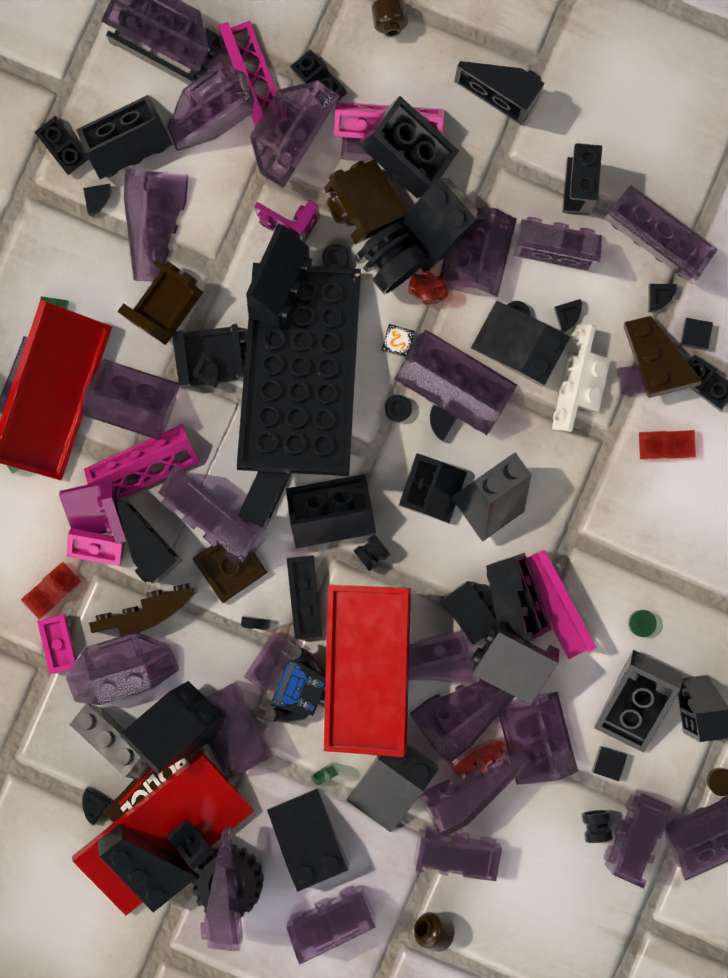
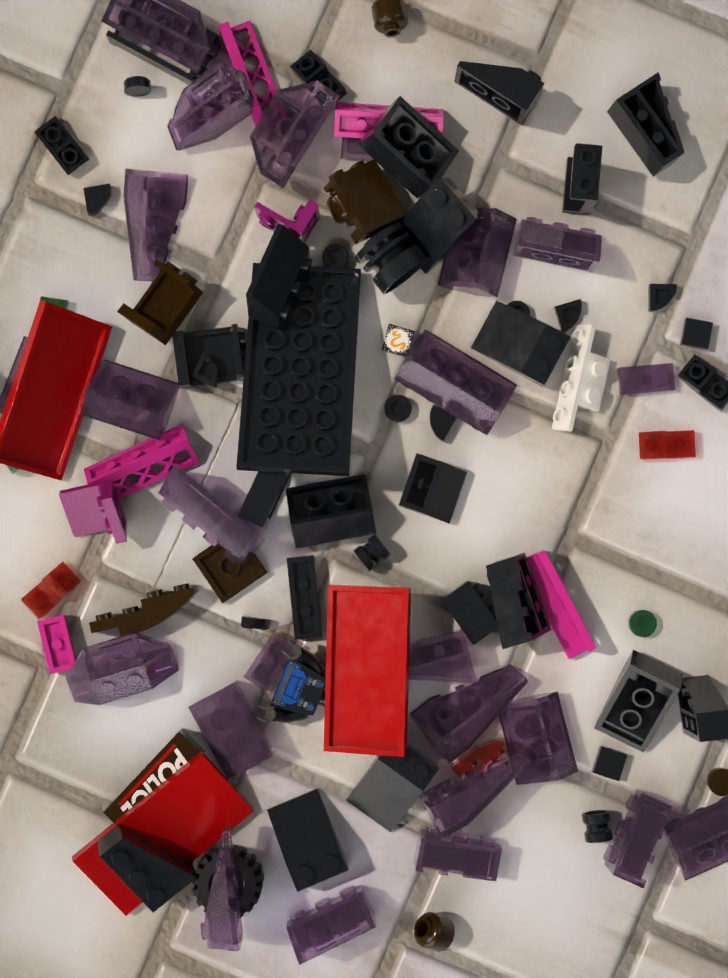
dark pink plate [66,528,124,566] -> none
dark grey brick [69,703,150,780] -> none
black slope [76,95,173,180] -> none
black tile [82,787,110,826] -> none
black slope [117,499,183,583] -> none
black slope [120,681,226,774] -> none
black bracket [167,819,215,871] -> none
clear green tile [311,763,339,786] -> none
clear red rock [408,271,449,305] -> none
black slope [451,452,531,542] -> none
black panel [471,620,559,705] -> none
clear purple slope [605,184,718,284] -> none
dark brown wing [623,316,702,398] -> none
none -> black tile [124,76,151,97]
none -> black wedge [607,72,685,177]

